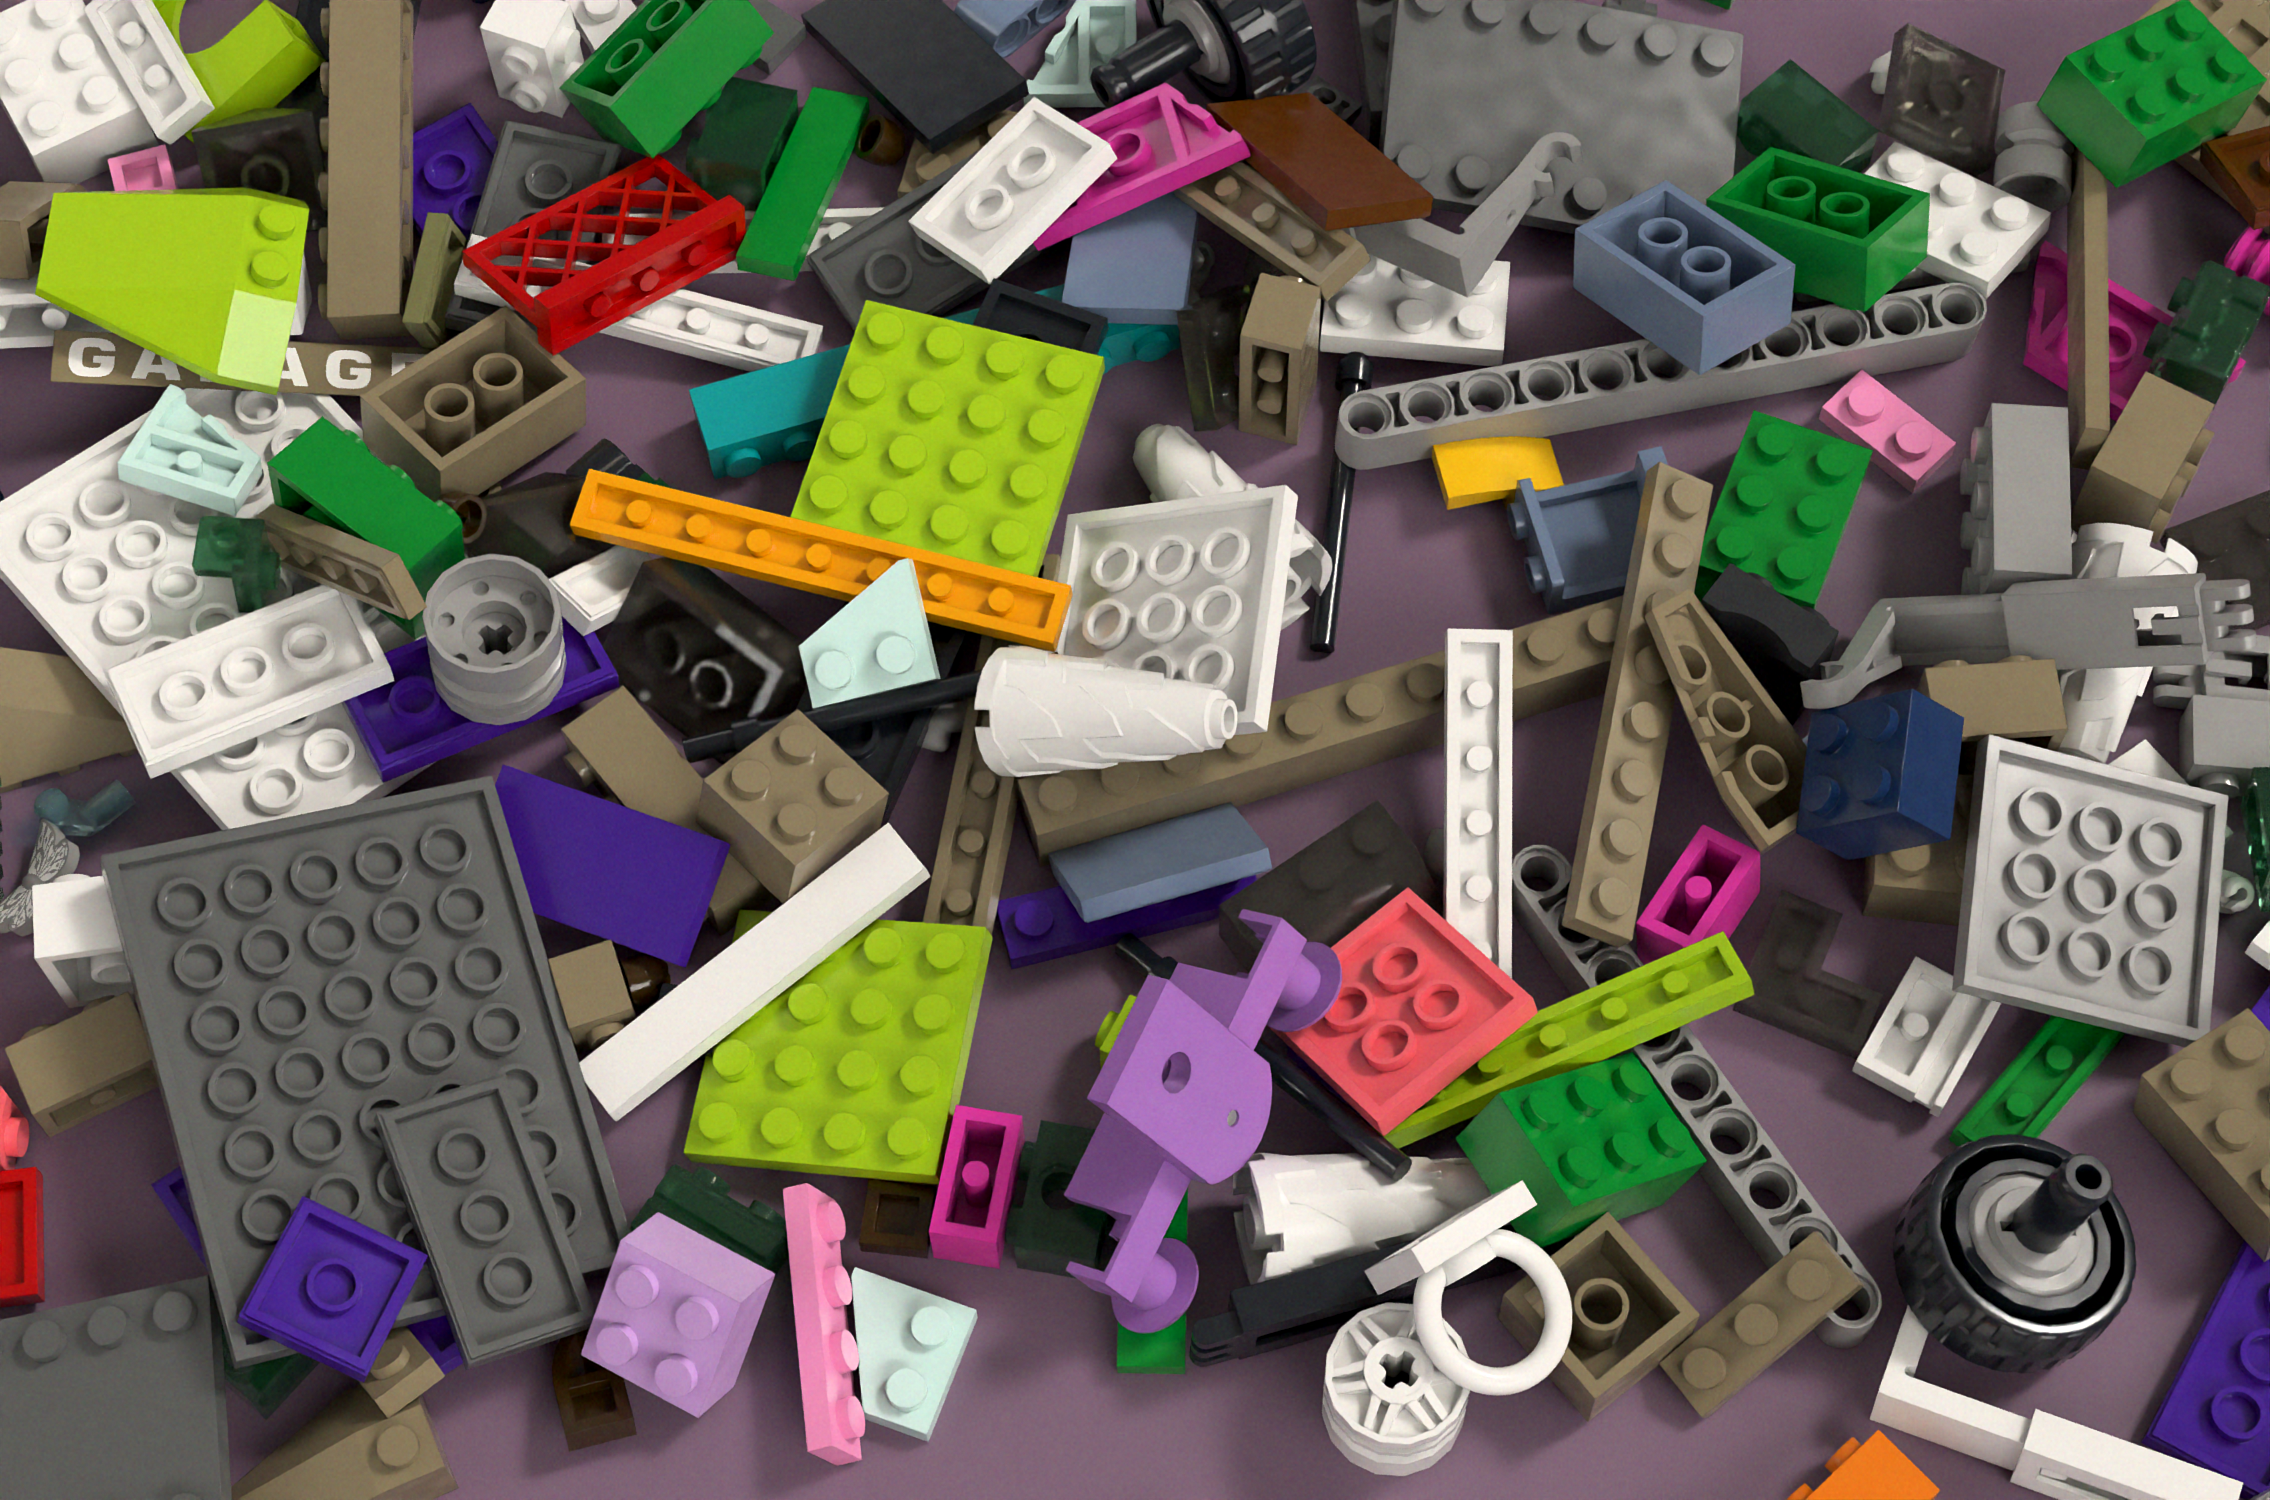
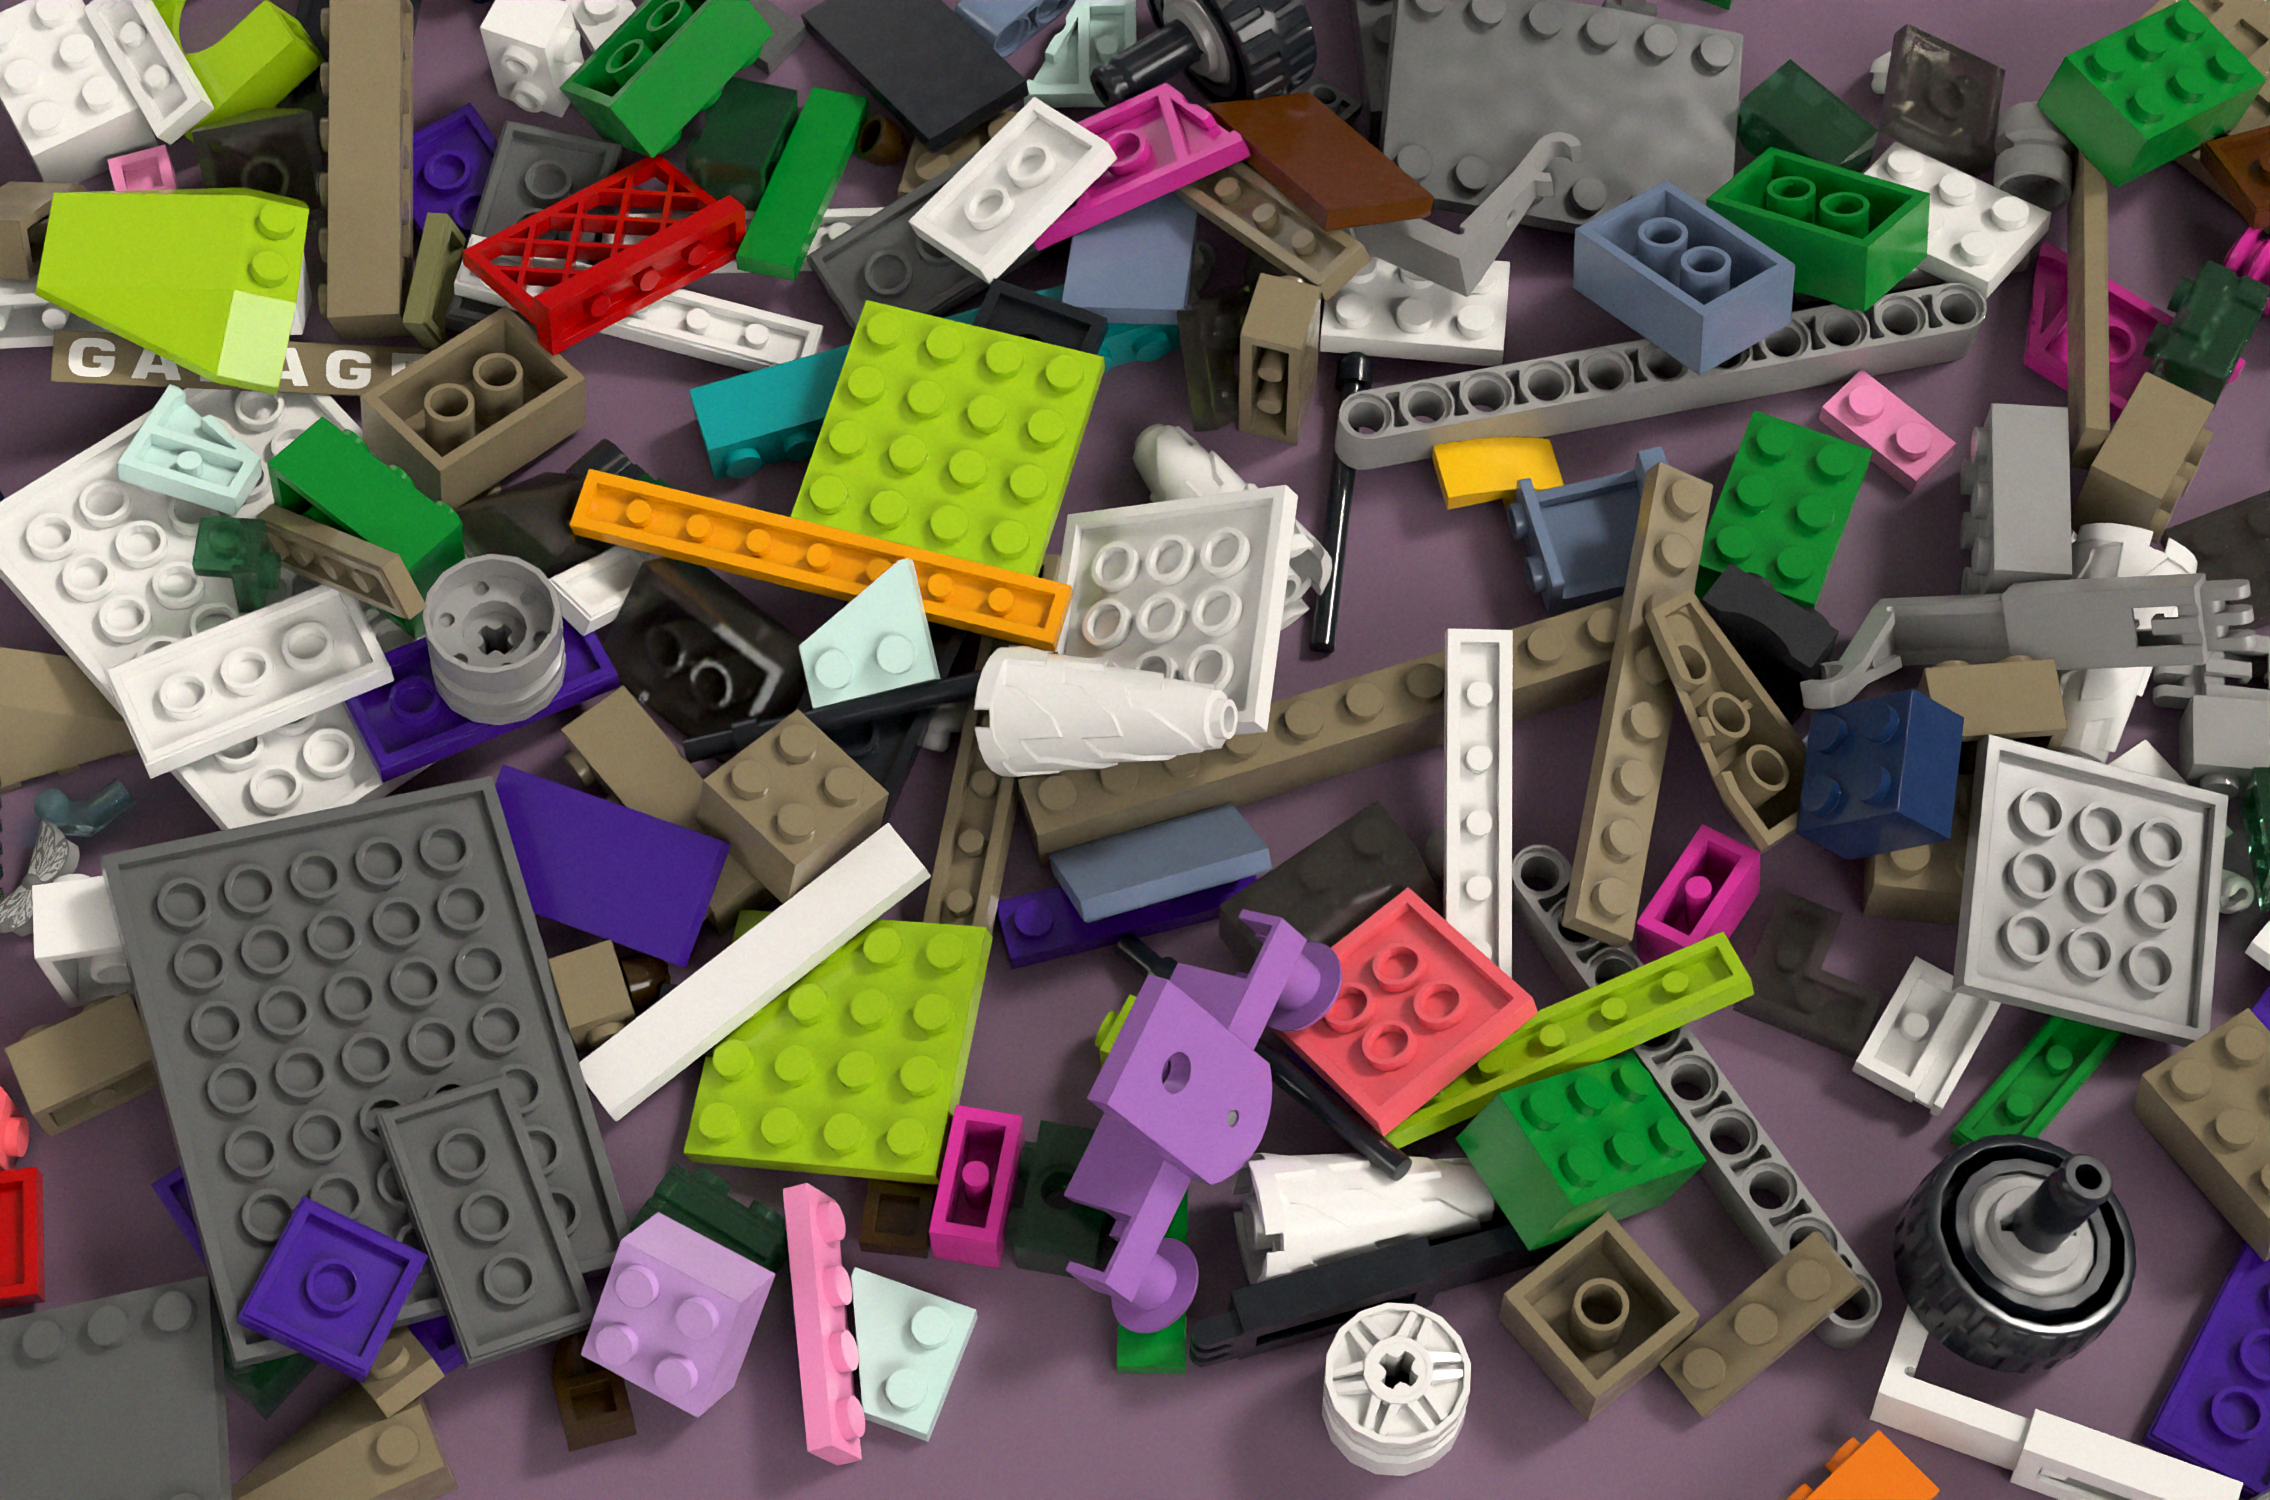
dark brown hinge [437,491,487,544] -> none
white tile [1364,1180,1572,1396] -> none

